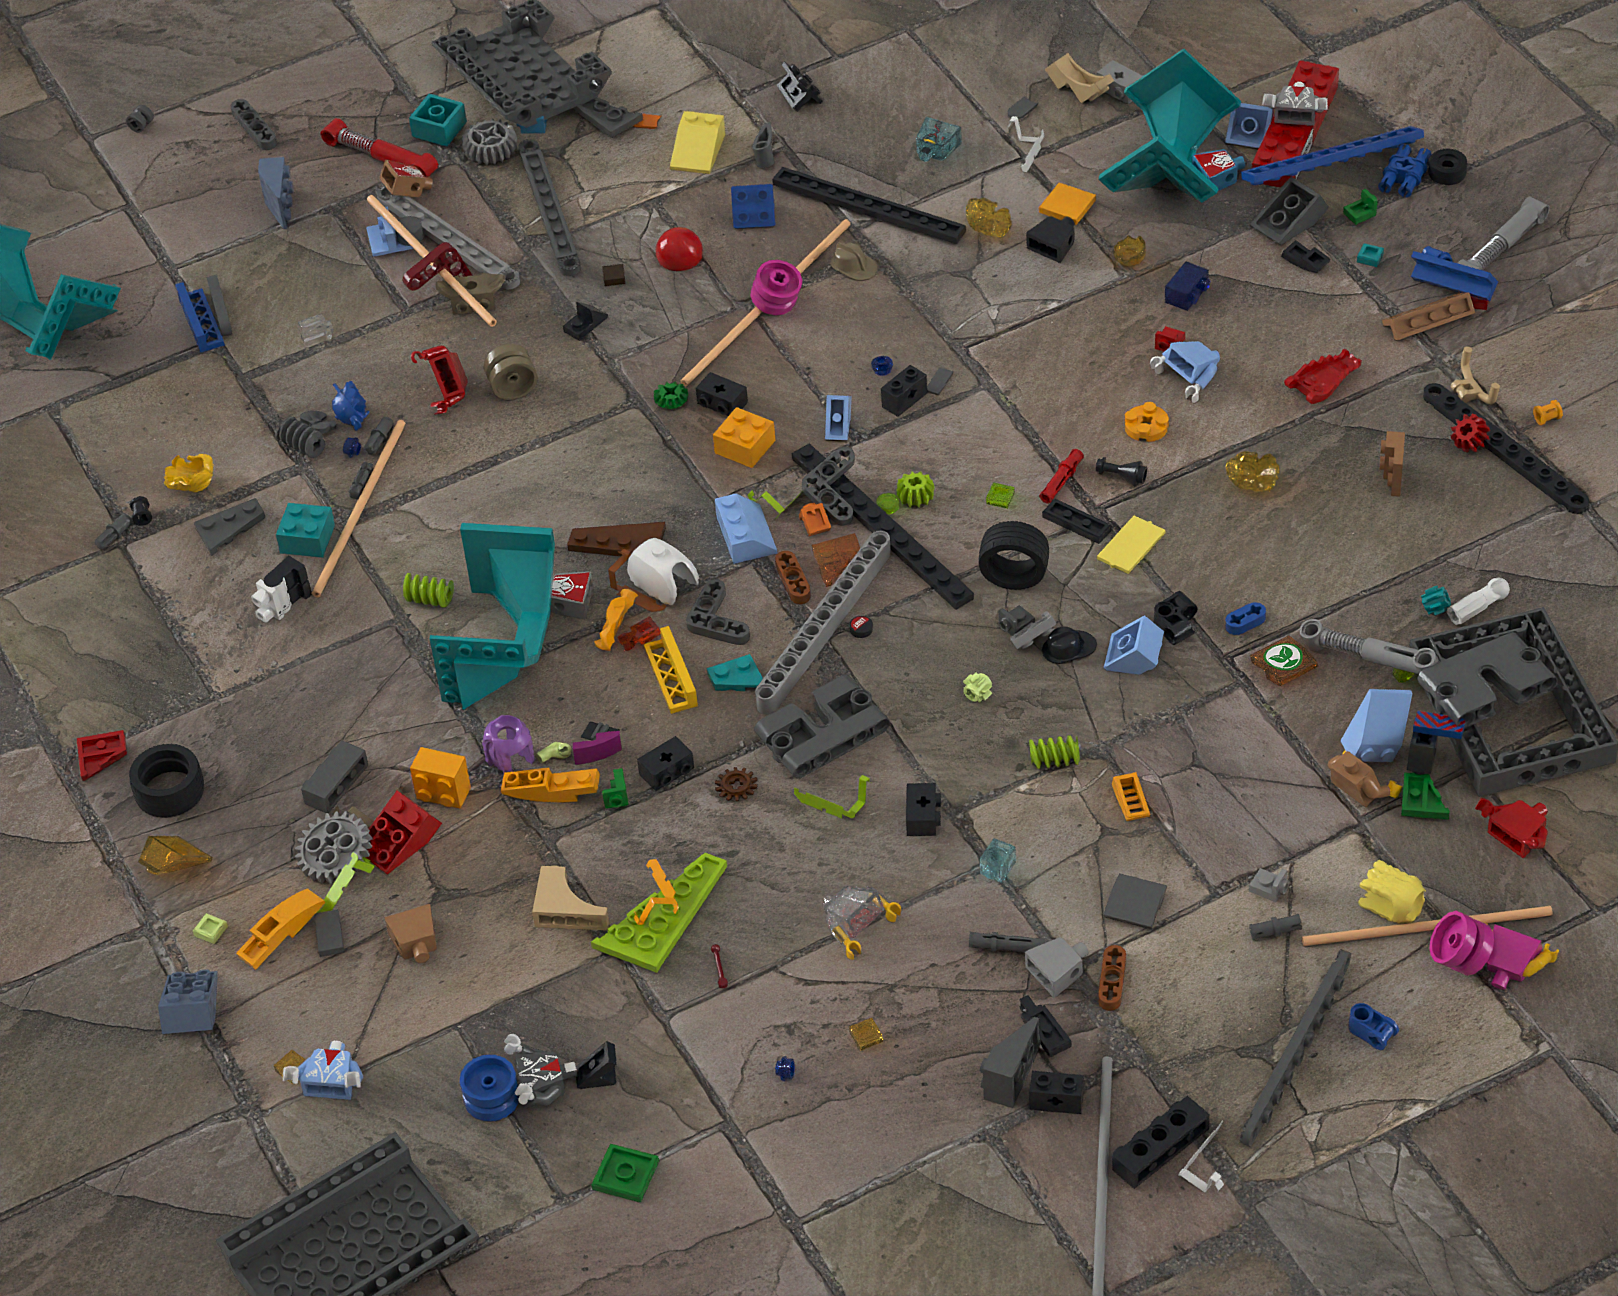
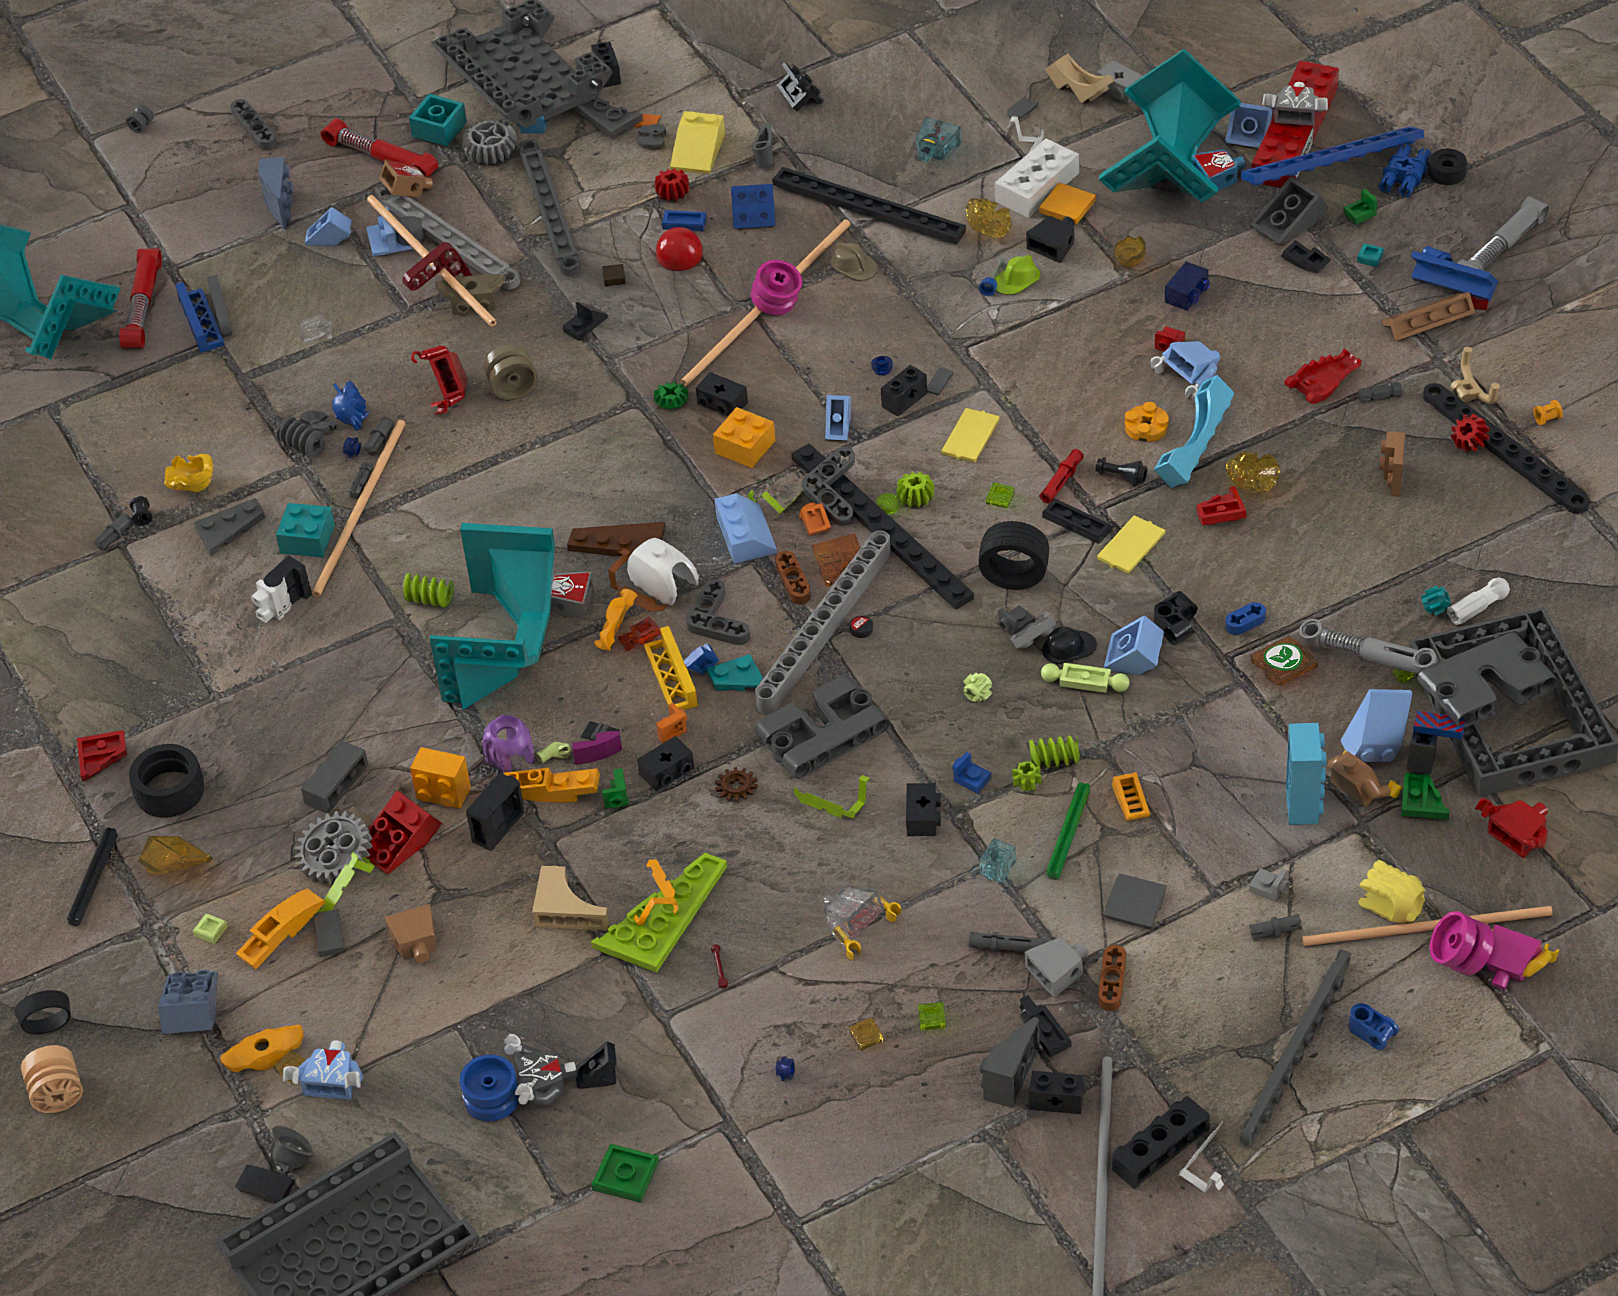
none -> black tyre [14,990,71,1035]
none -> light nougat wheel [21,1045,83,1113]
none -> black axle [67,827,118,926]
none -> red piece [119,248,162,349]
none -> light orange piece [220,1024,303,1072]
none -> black slope [235,1164,295,1203]
none -> dark grey piece [272,1126,315,1173]
none -> light blue slope [304,207,352,246]
none -> black window [466,772,525,851]
none -> black brick [591,41,621,88]
none -> dark grey piece [637,124,666,149]
none -> red gear [654,168,689,202]
none -> orange bracket [656,703,687,743]
none -> blue tile [662,210,707,232]
none -> blue bracket [684,643,719,675]
none -> clear neon green tile [918,1002,946,1030]
none -> light yellow piece [941,408,1000,463]
none -> blue bracket [952,752,991,794]
none -> blue hinge [979,258,1005,296]
none -> white brick [995,138,1079,218]
none -> lime piece [995,254,1041,295]
none -> lime gear [1012,761,1042,791]
none -> yellowish green plate [1041,663,1130,693]
none -> green axle [1046,782,1090,879]
none -> medium azure arch [1154,375,1234,488]
none -> red wing [1196,486,1247,526]
none -> medium azure brick [1286,723,1326,825]
none -> dark grey axle [1358,382,1402,402]

